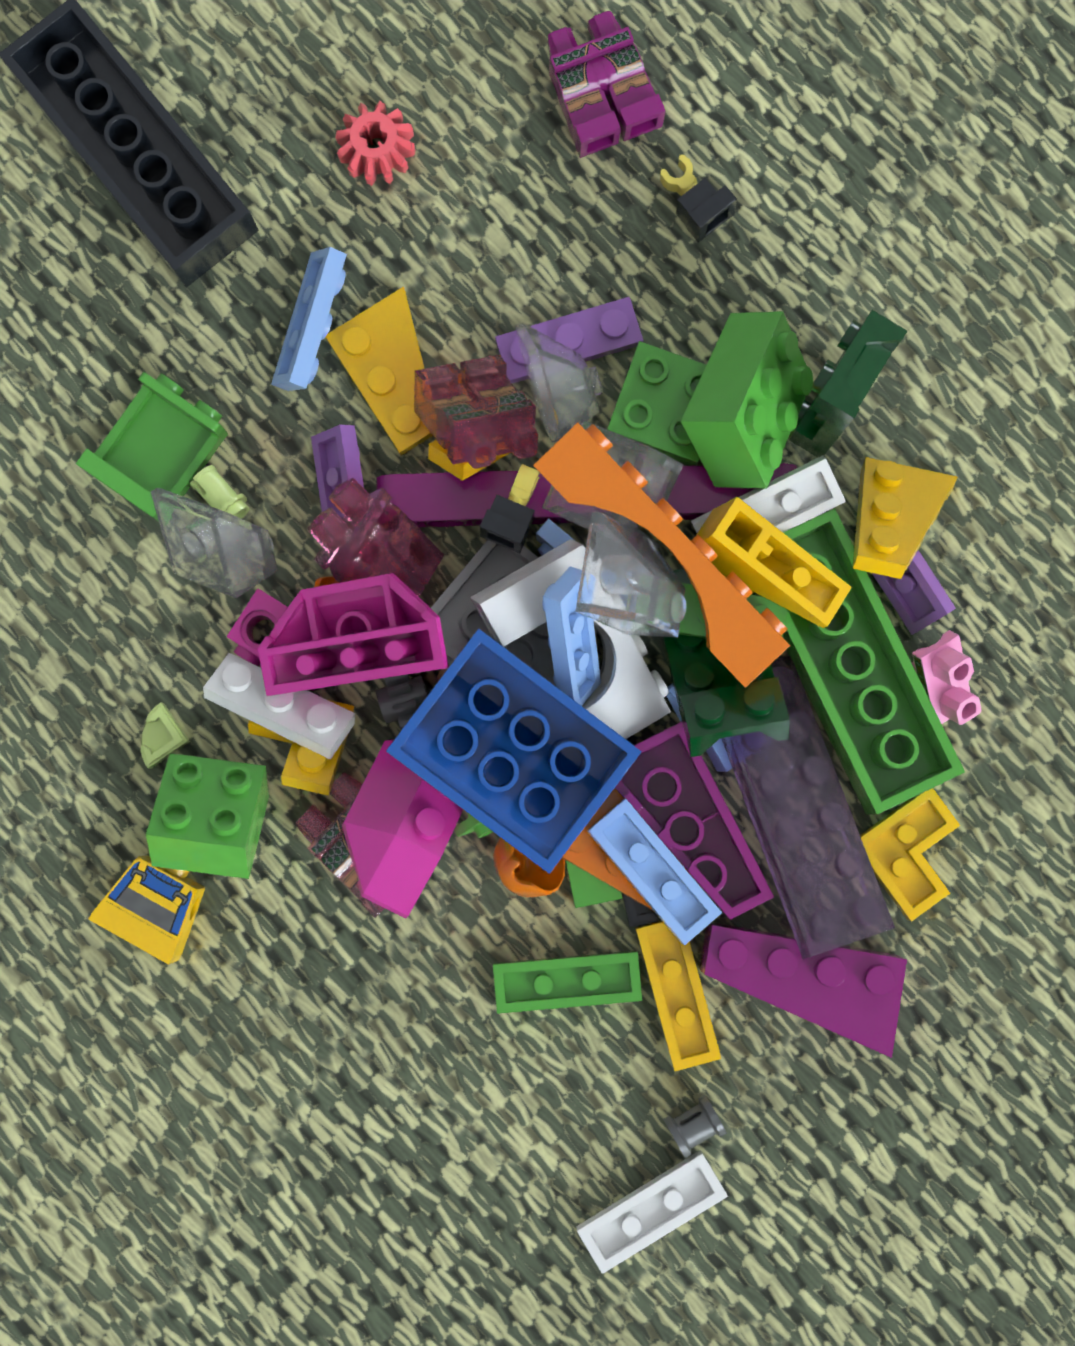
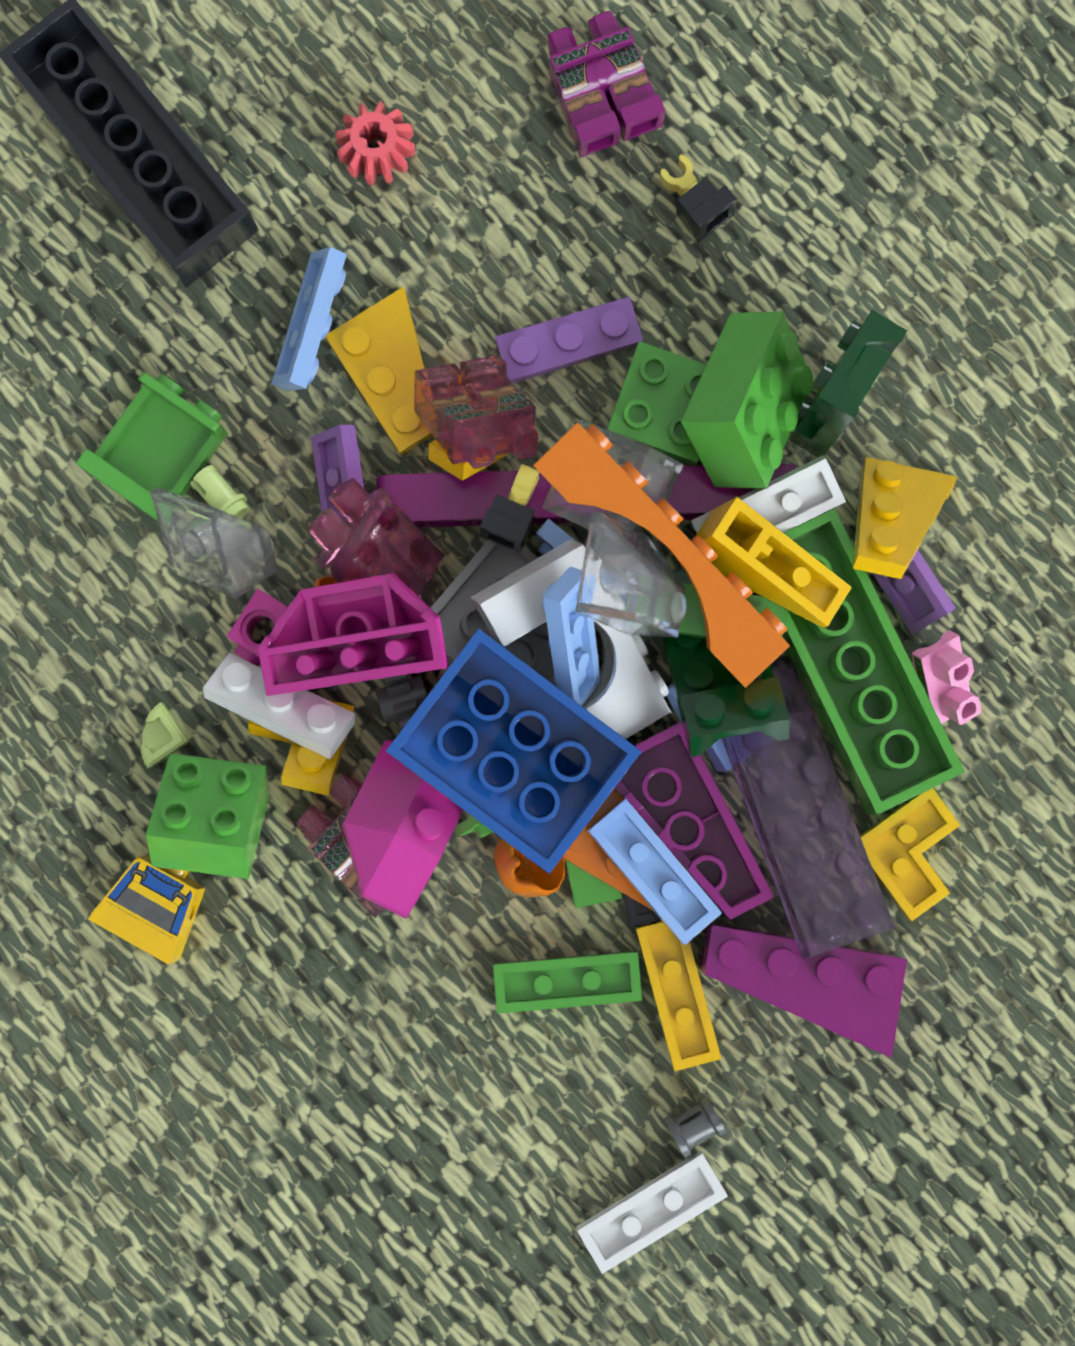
clear slope [514,323,603,443] -> none

